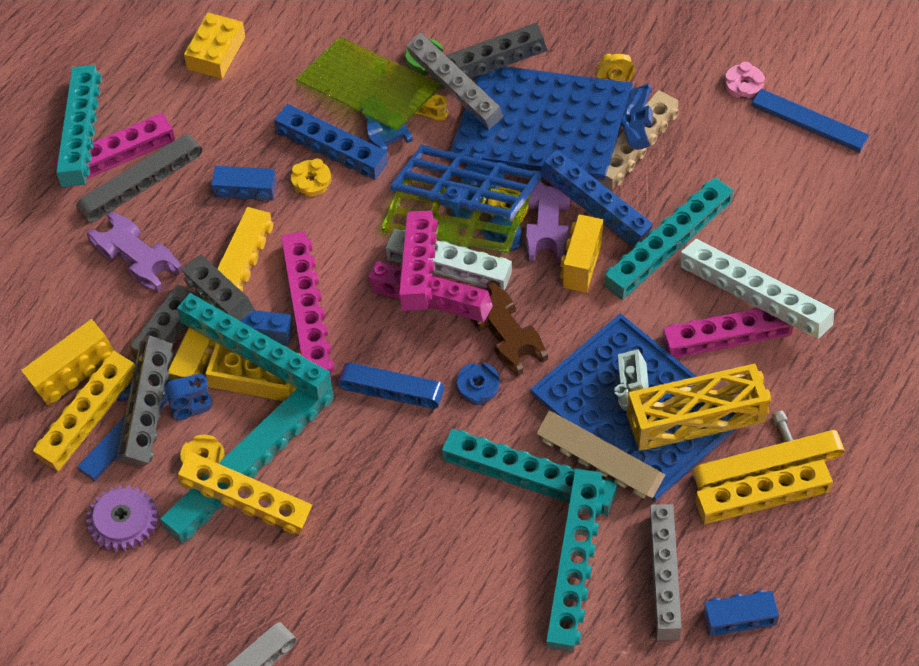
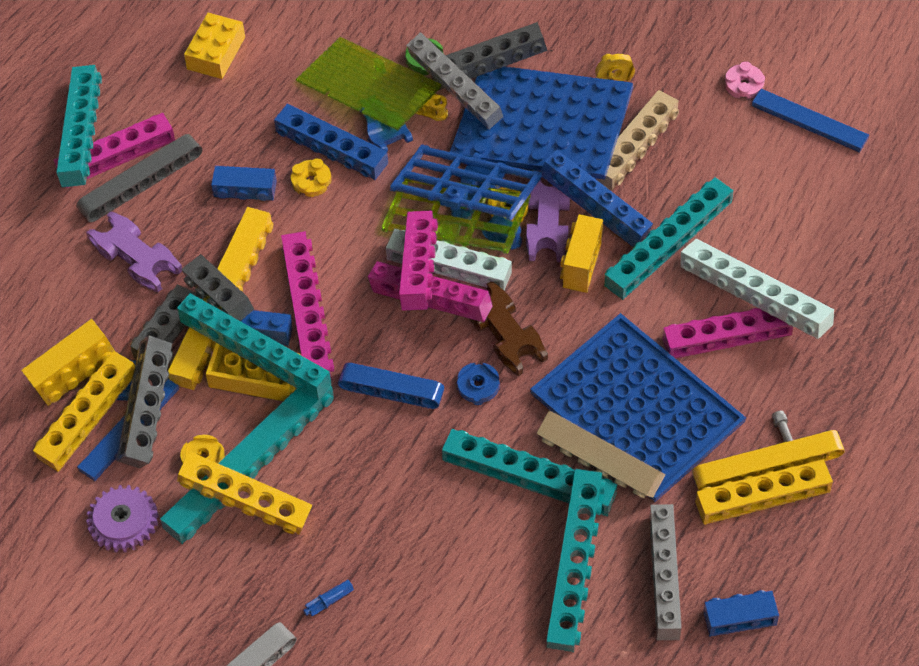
blue piece [165,374,212,420] -> none
light aqua hinge [614,349,649,411] -> none
blue plate [621,83,653,150] -> none
yellow piece [627,364,771,451] -> none
none -> blue piece [303,580,354,616]

